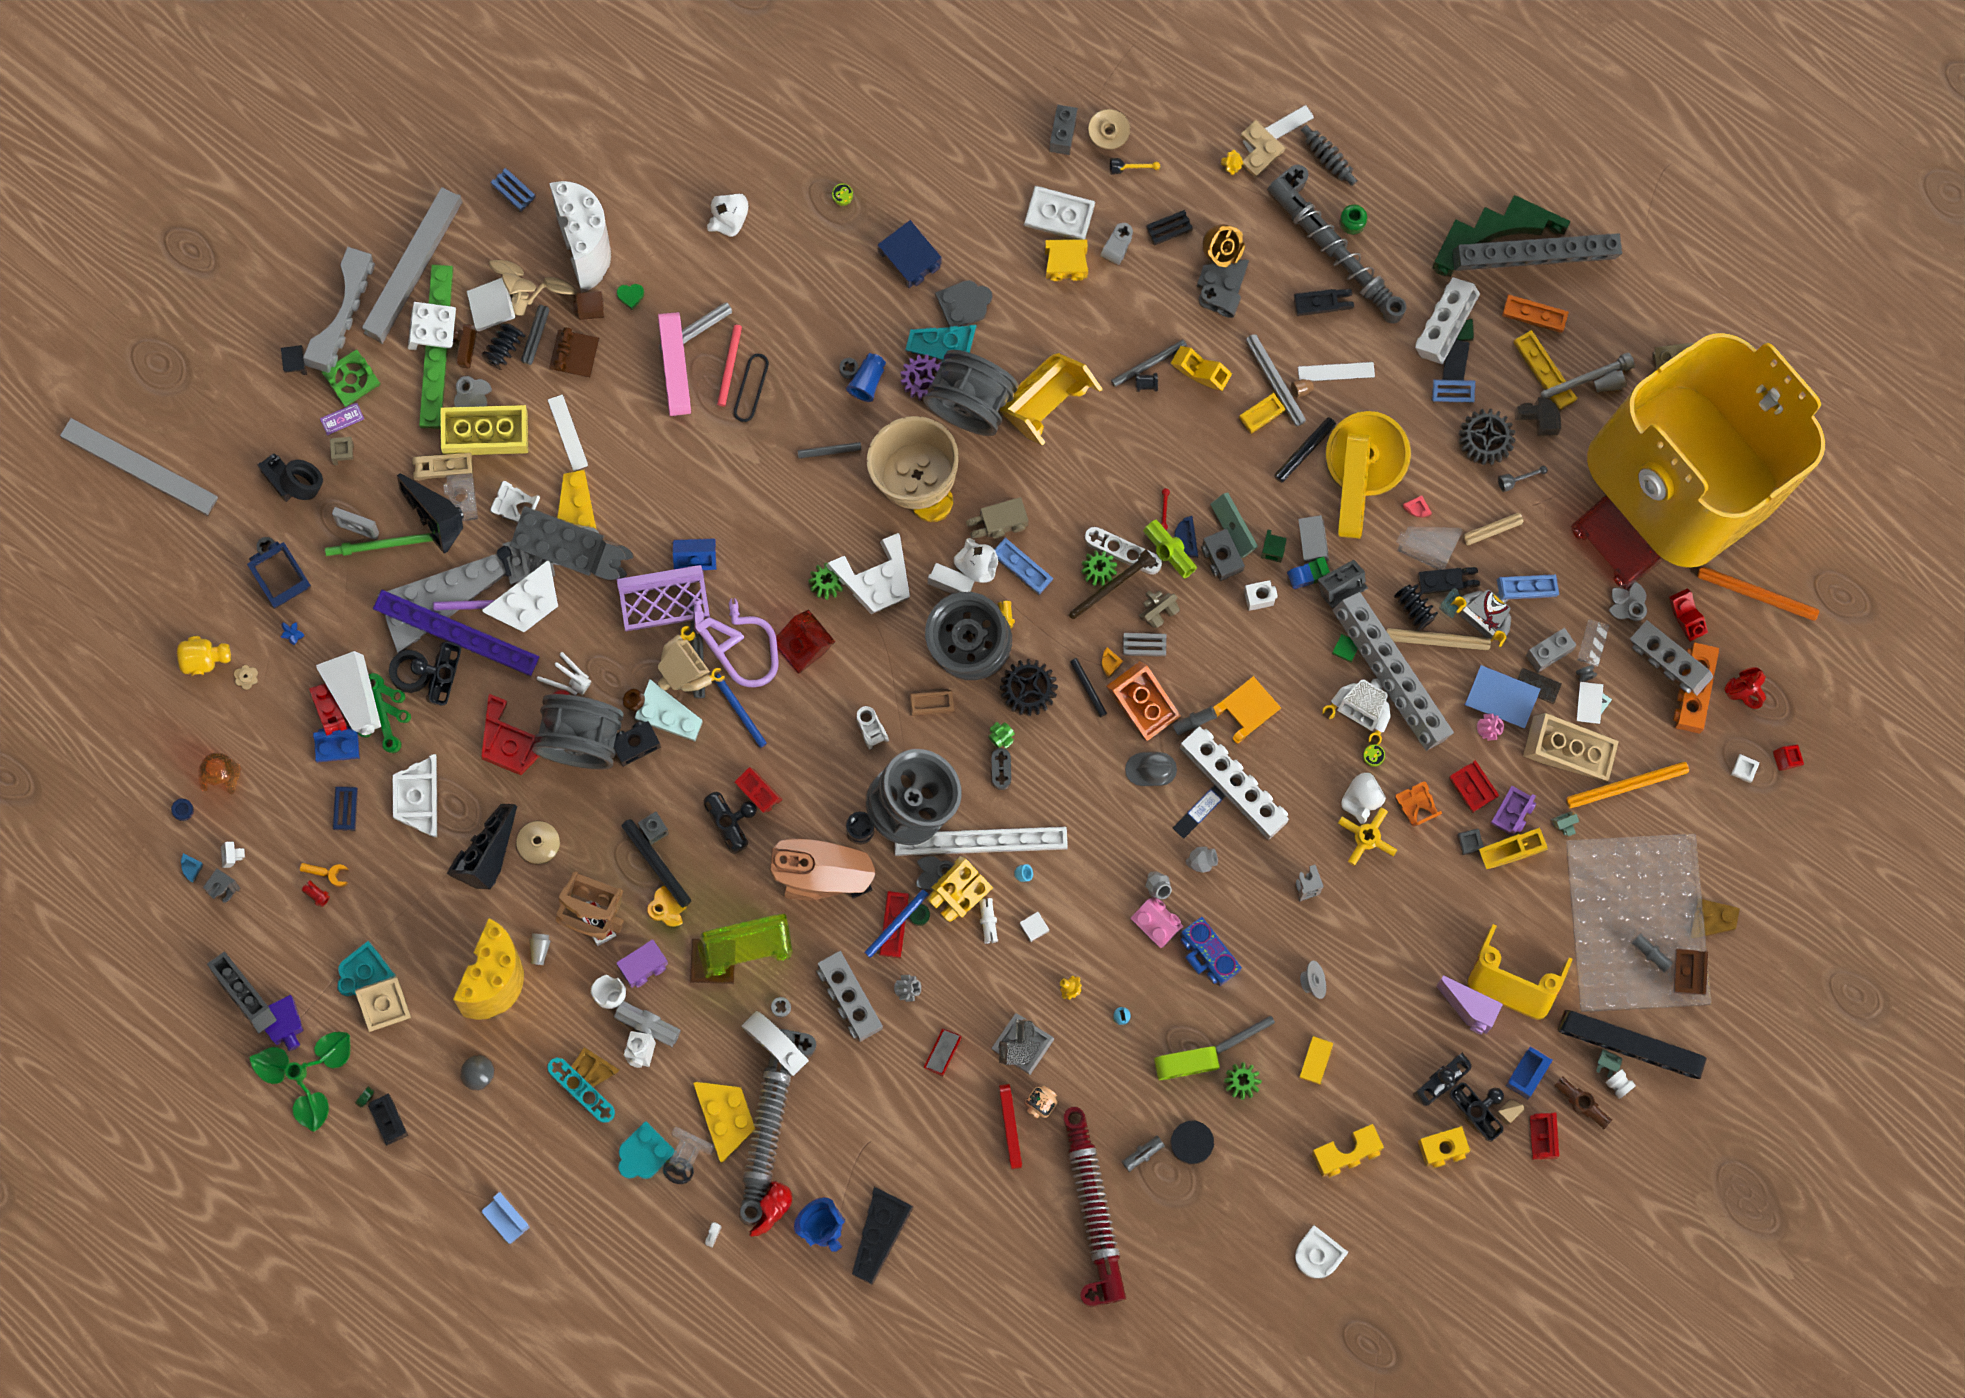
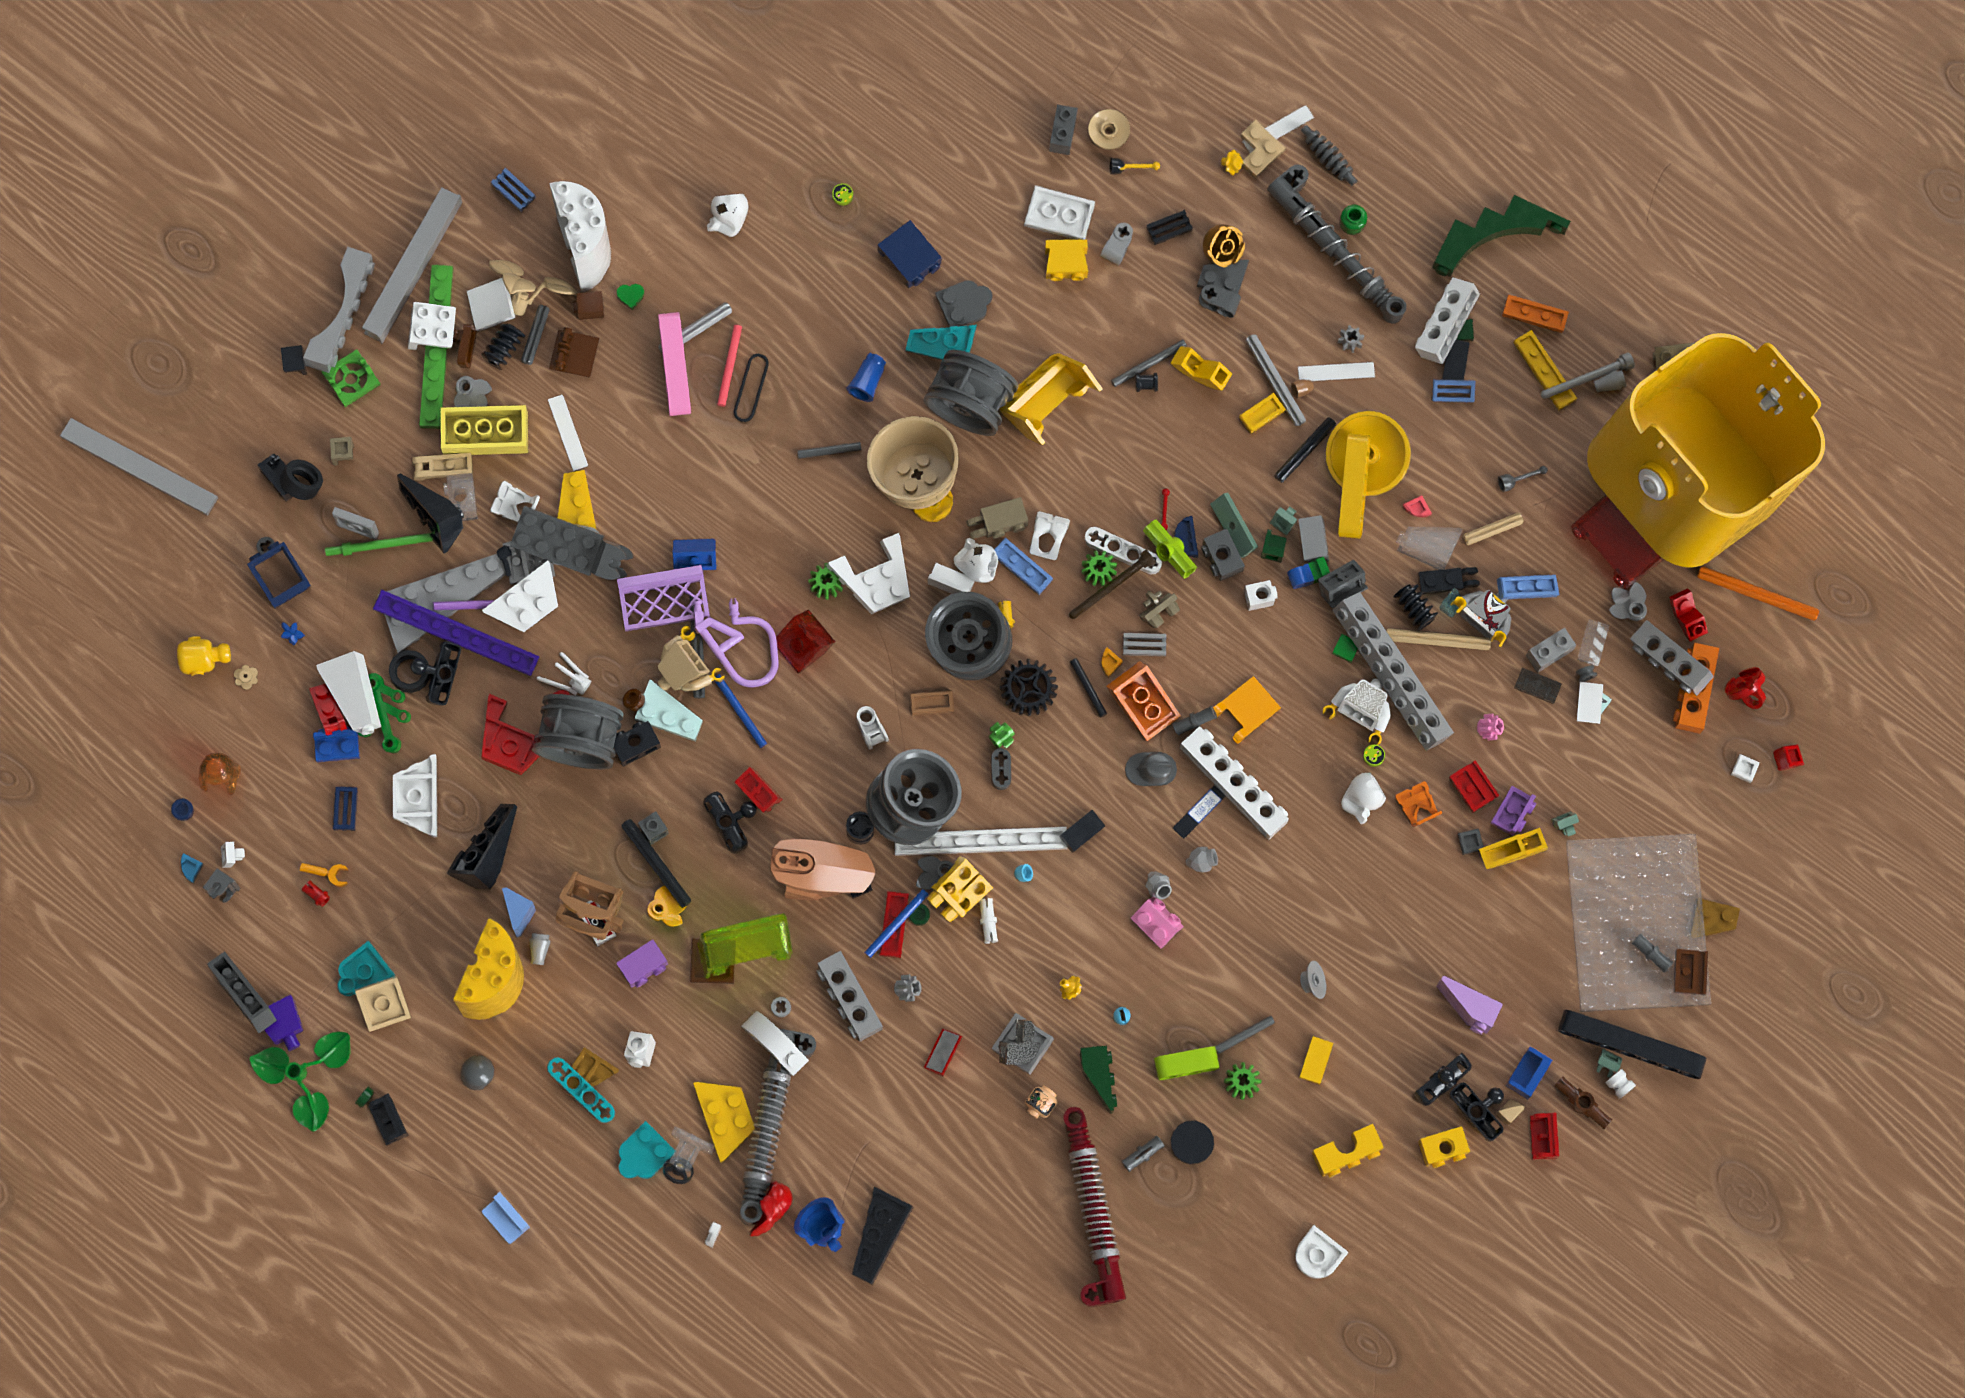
medium lavender sticker [320,403,364,435] -> none
tan dish [516,821,560,864] -> none
white hair [590,975,626,1009] -> none
light grey piece [614,1001,681,1047] -> none
dark grey bush [840,358,858,379] -> none
medium lavender gear [901,355,940,401] -> none
red beam [999,1084,1022,1169] -> none
white tile [1020,912,1049,942] -> none
blue piece [1180,917,1242,986] -> none
black hinge [1294,289,1354,316] -> none
light grey hinge [1296,865,1324,902] -> none
yellow bar [1338,807,1397,866] -> none
dark grey brick [1452,233,1622,271] -> none
dark grey gear [1458,409,1516,465] -> none
medium blue tile [1465,665,1541,729] -> none
yellow windscreen [1467,924,1573,1020] -> none
clear smoke brick [1515,397,1561,436] -> none
tan slope [1523,713,1619,782] -> none
light orange axle [1566,762,1689,808] -> none
none -> medium blue slope [502,888,536,937]
none -> white piece [1029,511,1070,560]
none -> black tile [1059,810,1105,853]
none -> dark green slope [1080,1045,1117,1114]
none -> sand green tile [1270,507,1297,536]
none -> light grey gear [1338,325,1364,353]

